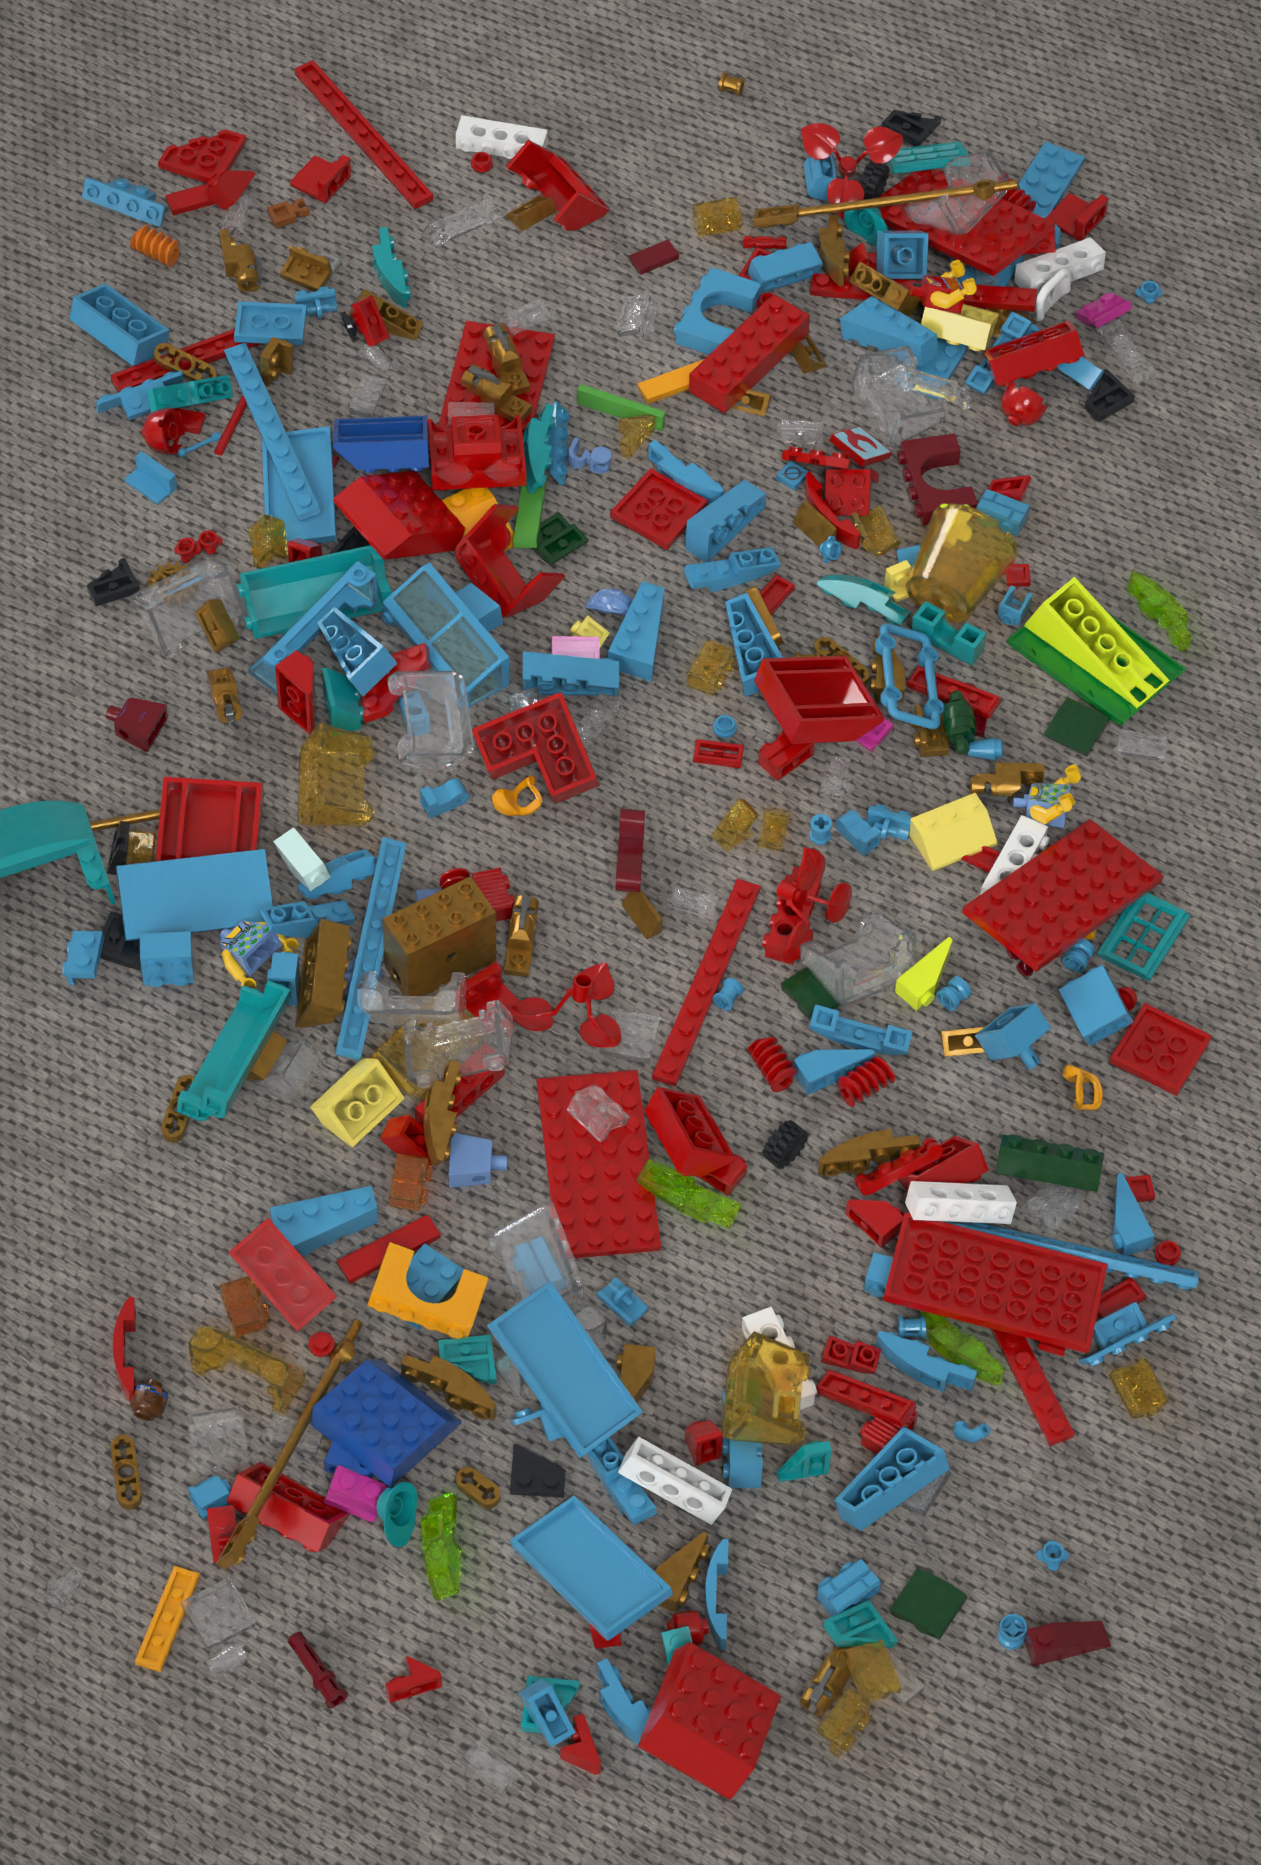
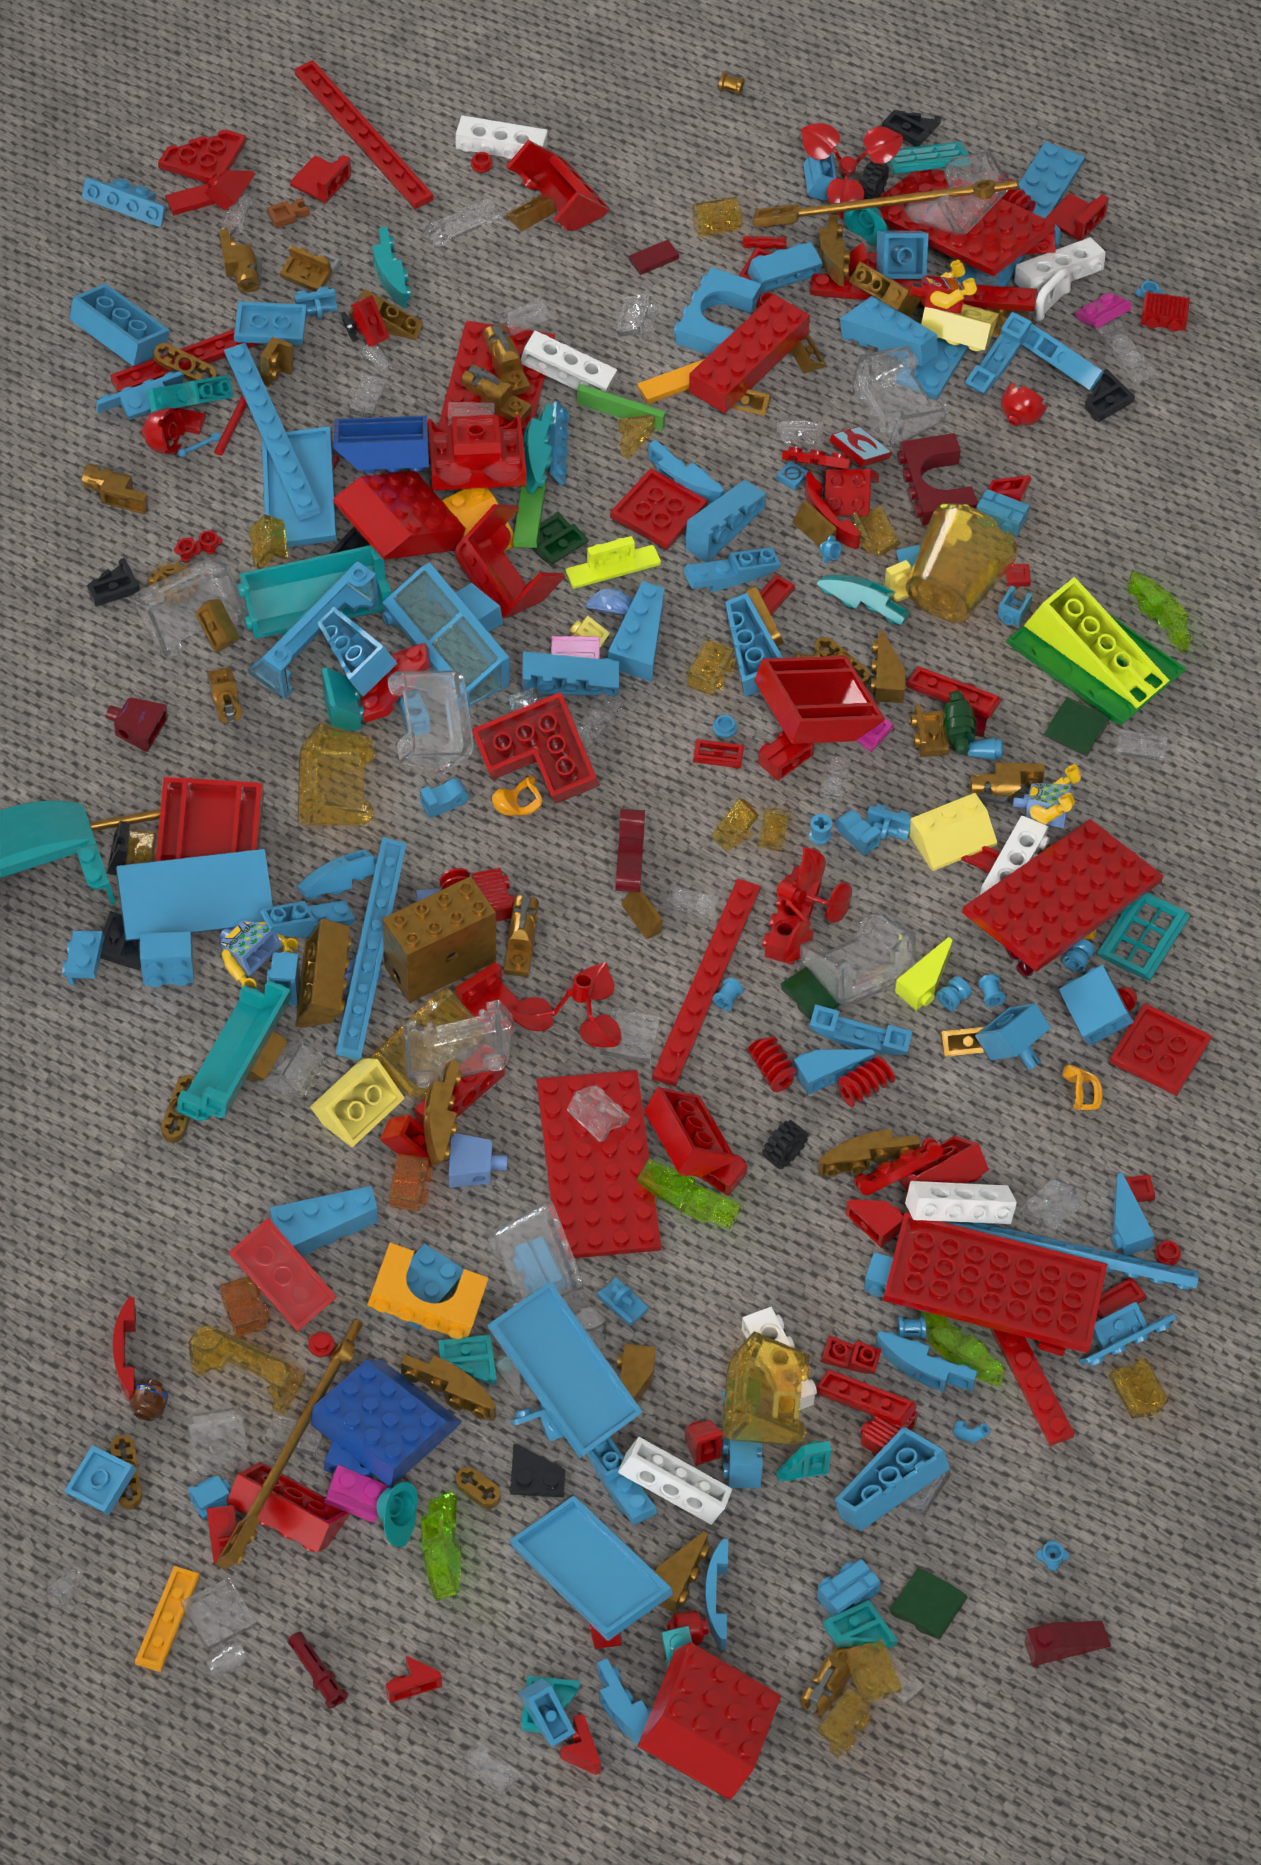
dark azure panel [125,451,177,504] -> none
orange piece [130,224,180,267] -> none
light aqua slope [273,828,331,891] -> none
red slope [275,650,316,736] -> none
red slope [288,538,322,563] -> none
red tile [337,1215,441,1284] -> none
clear windscreen [357,971,466,1024] -> none
medium blue leg [568,438,612,474] -> none
dark azure bar [875,623,944,729] -> none
clear plate [895,367,973,410] -> none
teal arch [912,601,987,666] -> none
red slope [983,320,1085,387] -> none
dark green slope [995,1134,1104,1192] -> none
dark azure wheel [998,1614,1027,1650] -> none
none -> dark azure plate [64,1445,137,1516]
none -> pearl gold plate [82,463,148,515]
none -> white brick [521,331,617,392]
none -> neon yellow bracket [566,536,661,589]
none -> dark azure bush [978,974,1006,1007]
none -> red brick [1140,291,1190,331]

